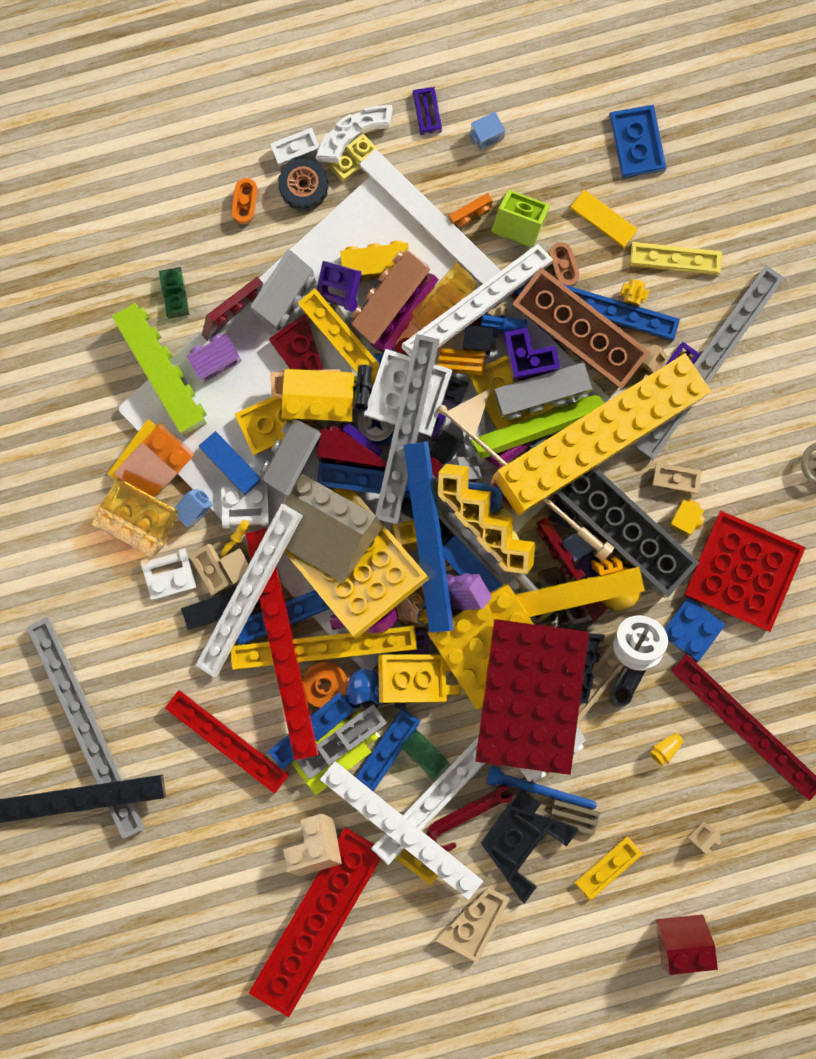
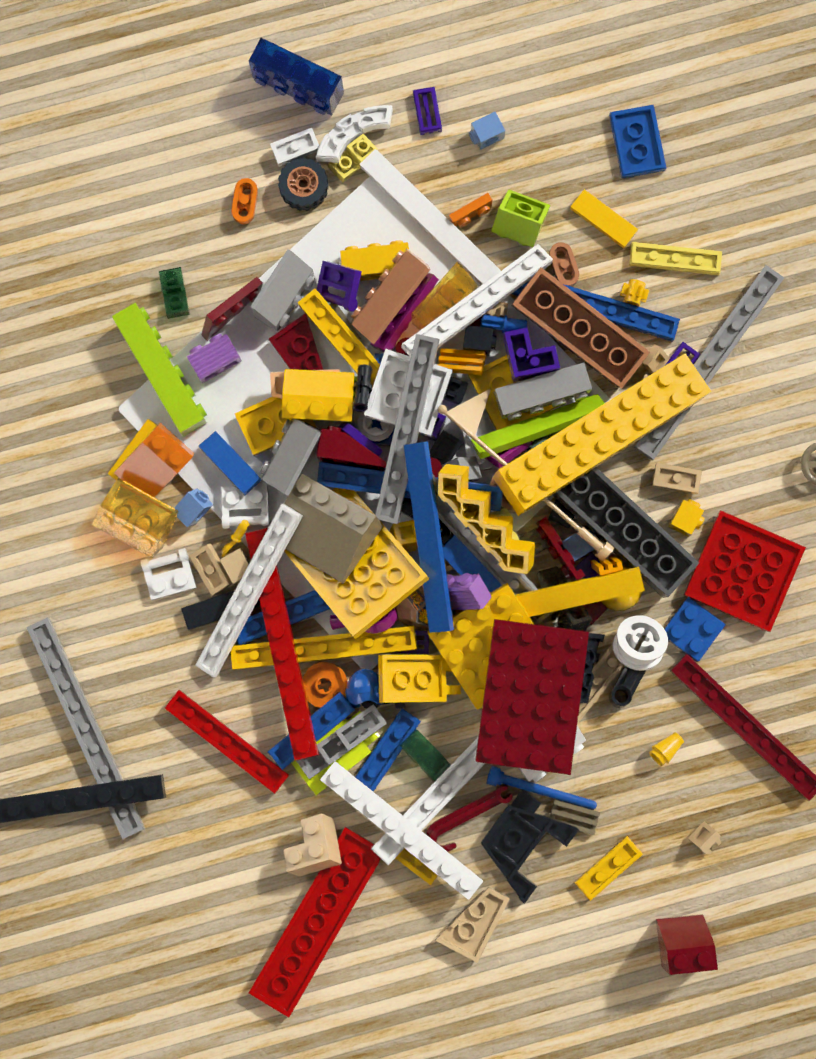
none -> clear blue brick [249,38,344,116]

